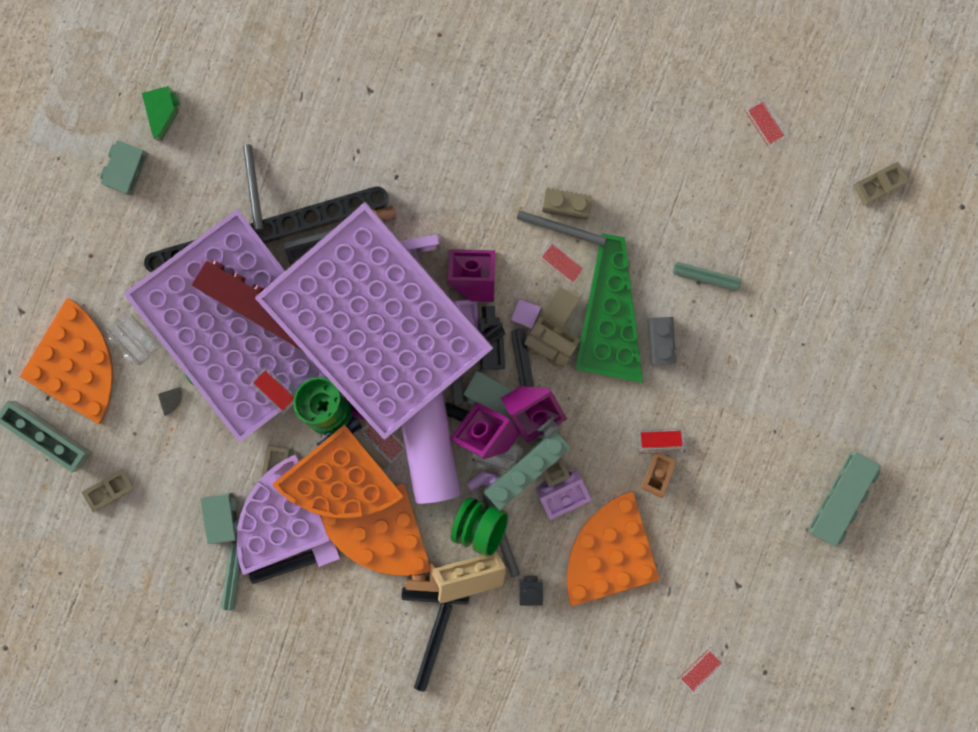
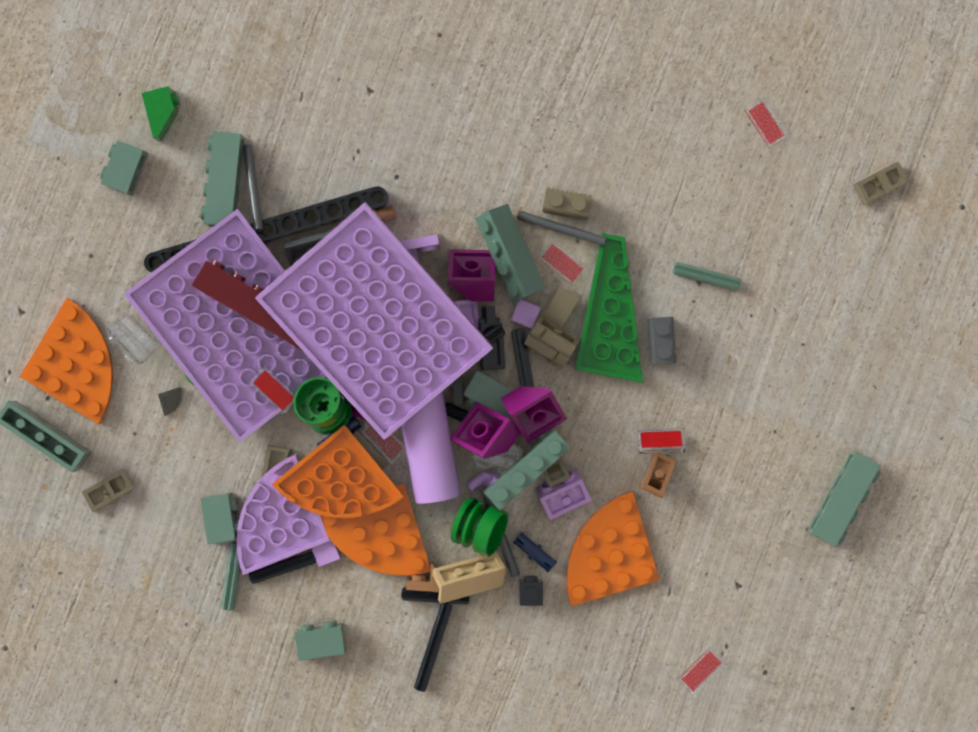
dark grey bush [537,416,561,439] -> none
none -> sand green brick [201,131,244,226]
none -> sand green brick [295,620,347,661]
none -> sand green brick [475,204,546,303]
none -> dark blue pin [513,532,557,573]

